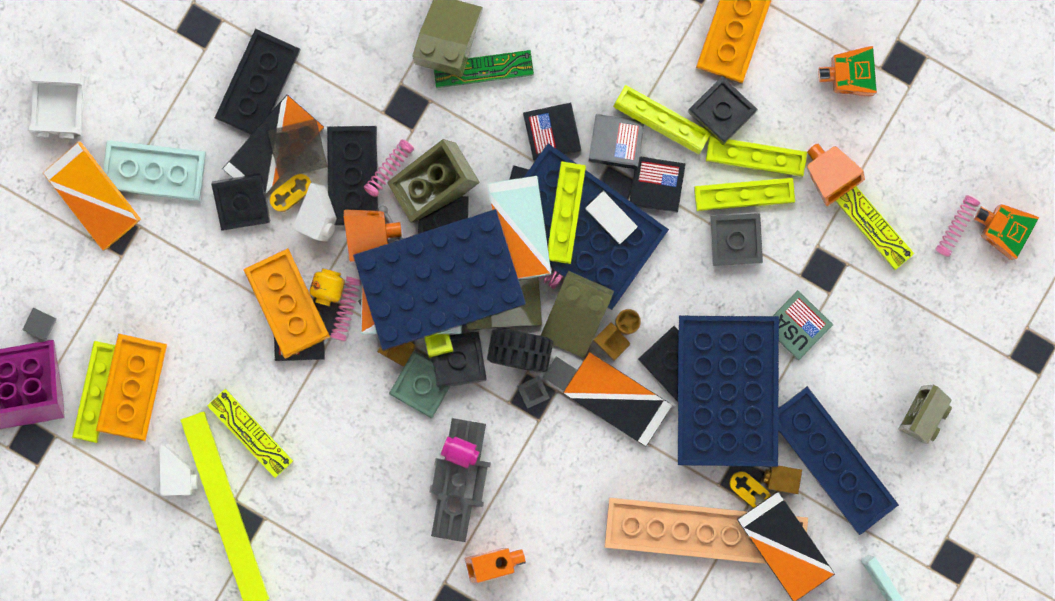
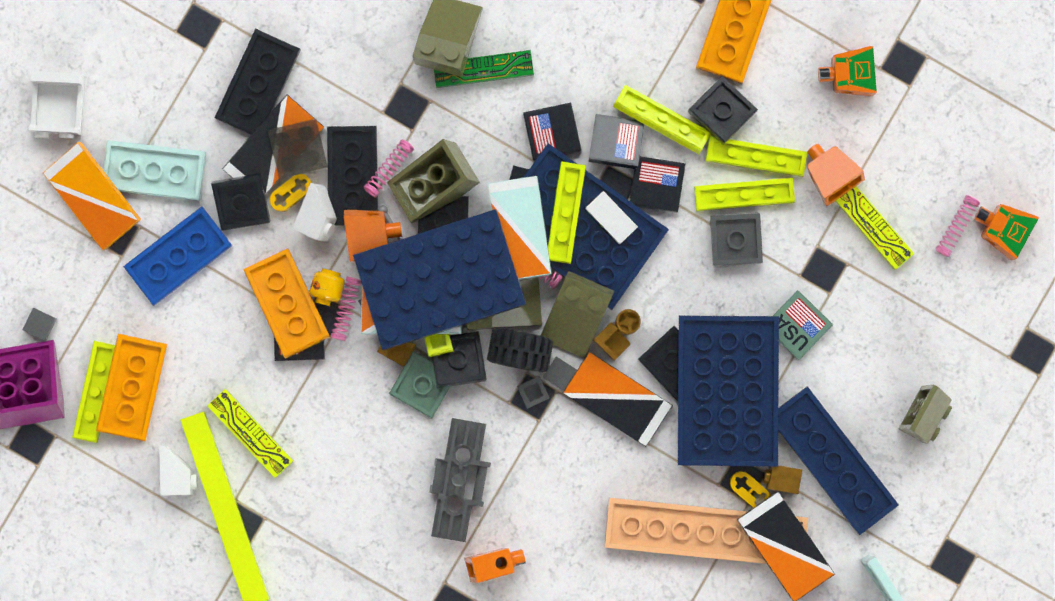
dark pink brick [441,437,480,469] -> none
none -> blue tile [123,206,233,306]

